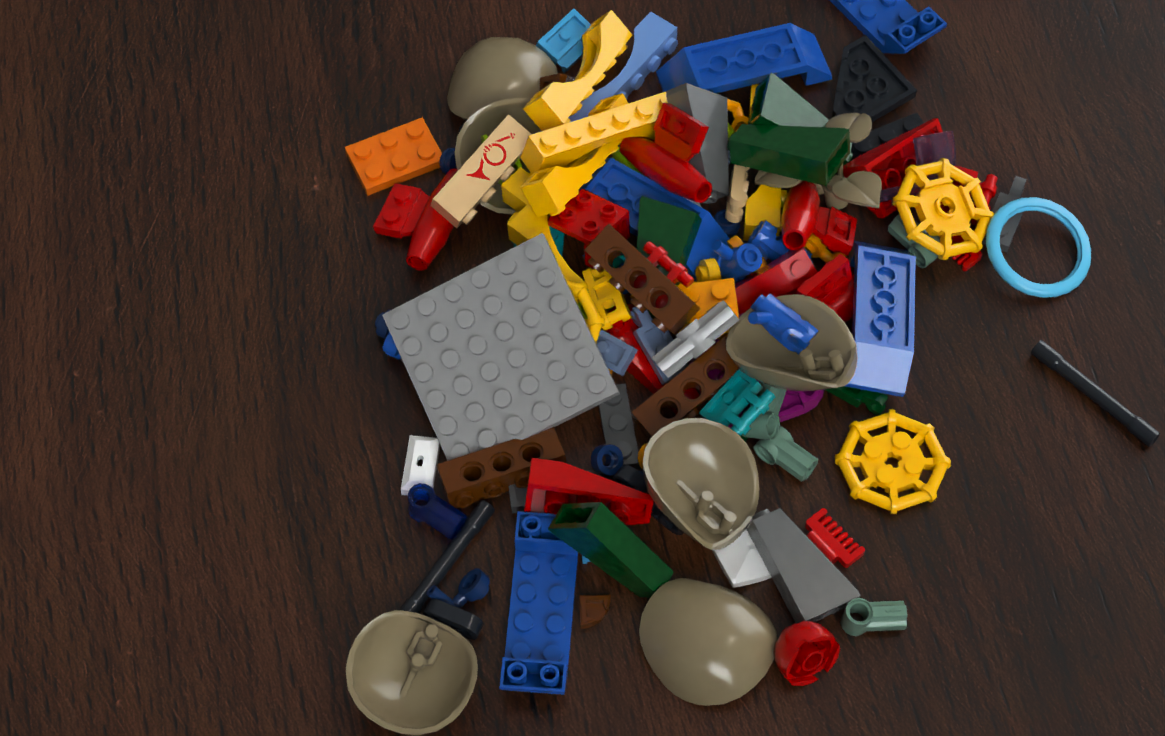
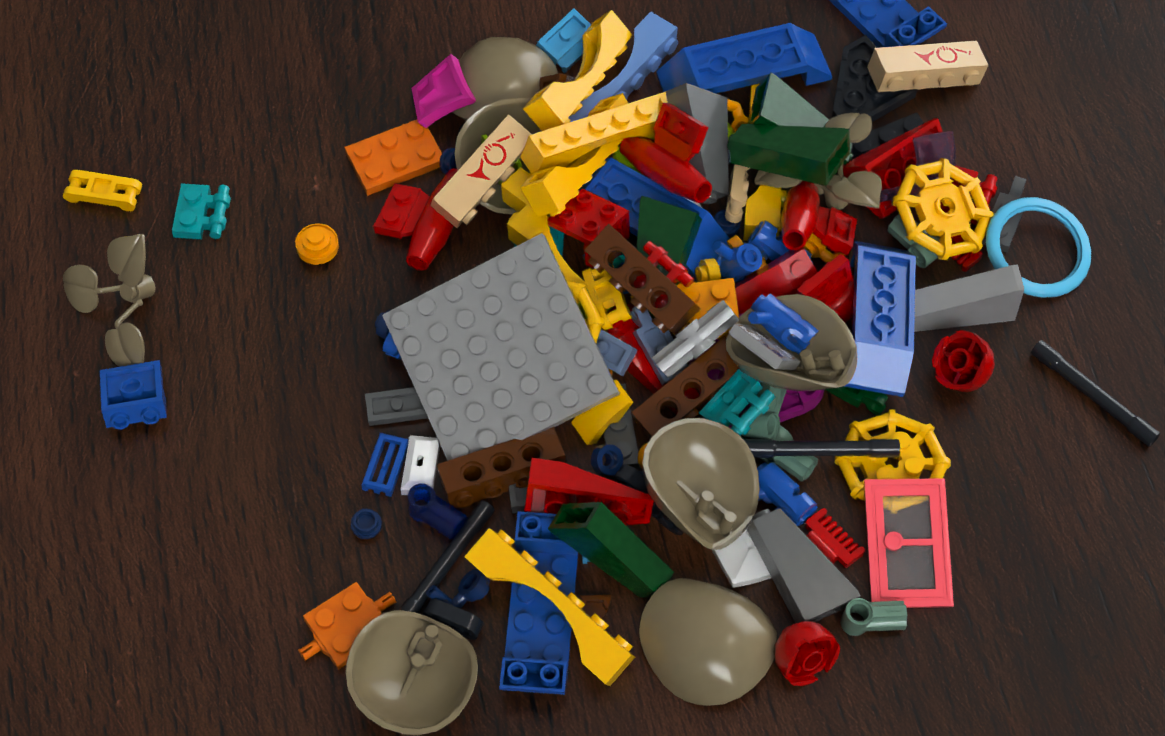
none -> yellow plate [63,170,142,212]
none -> dark tan plant [63,234,155,367]
none -> blue plate [100,360,167,430]
none -> teal plate [172,183,231,240]
none -> light orange plate [295,223,339,265]
none -> orange plate [298,582,397,670]
none -> dark blue plate [351,509,382,539]
none -> blue tile [361,433,409,497]
none -> dark grey plate [365,387,428,426]
none -> dark pink plate [411,54,476,128]
none -> yellow arch [464,528,635,686]
none -> yellow slope [571,380,633,445]
none -> light grey tile [729,324,801,370]
none -> black piece [744,439,900,458]
none -> blue piece [757,462,818,526]
none -> coral door [864,478,954,608]
none -> tan brick [867,41,988,92]
none -> light grey slope [914,264,1024,332]
none -> red cylinder [932,330,995,392]

